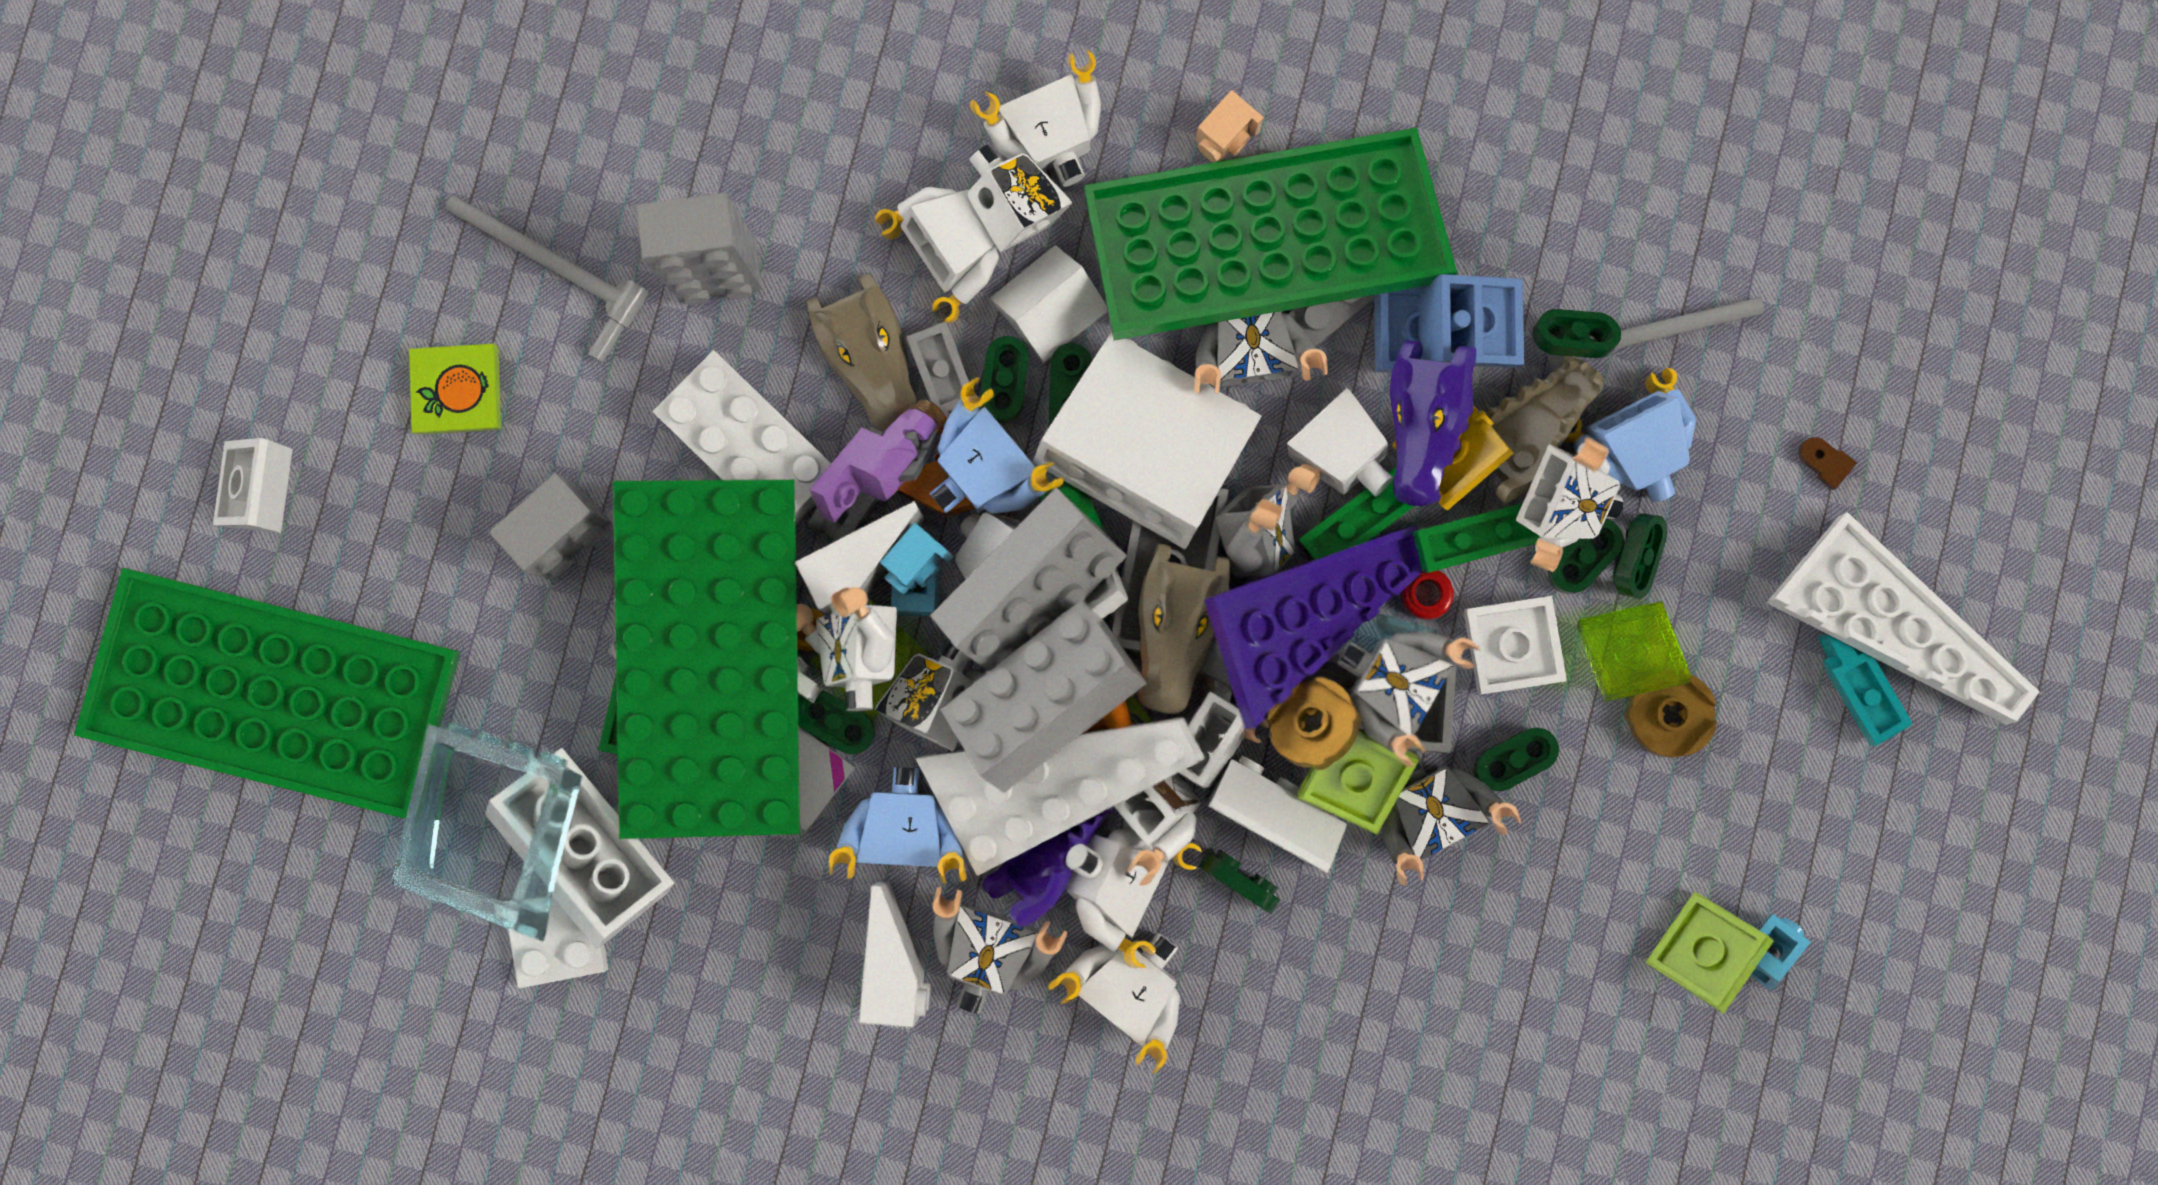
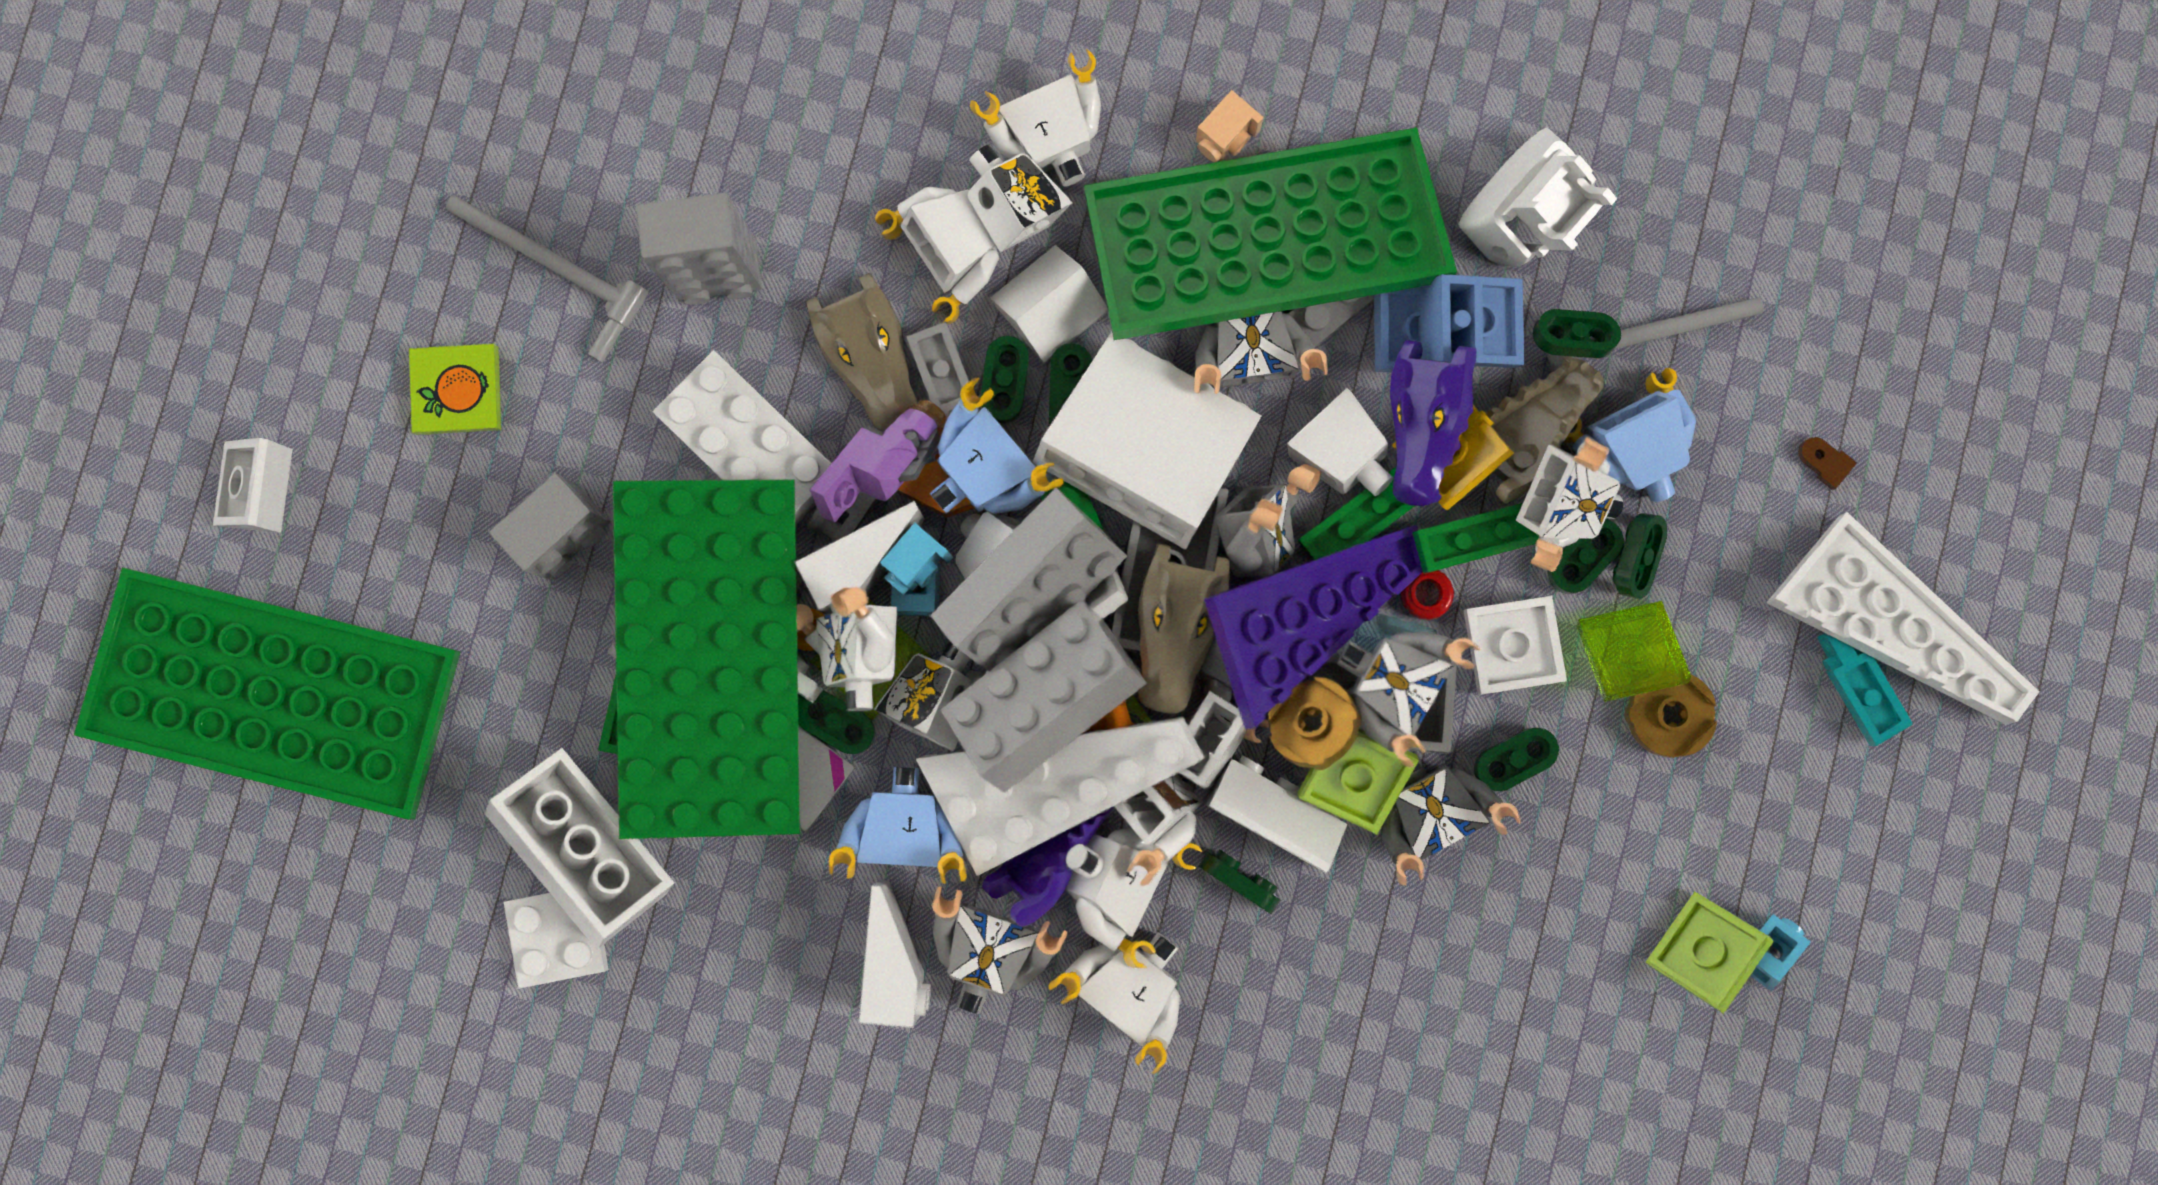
clear light blue windscreen [391,722,582,942] -> none
none -> white piece [1458,127,1617,267]

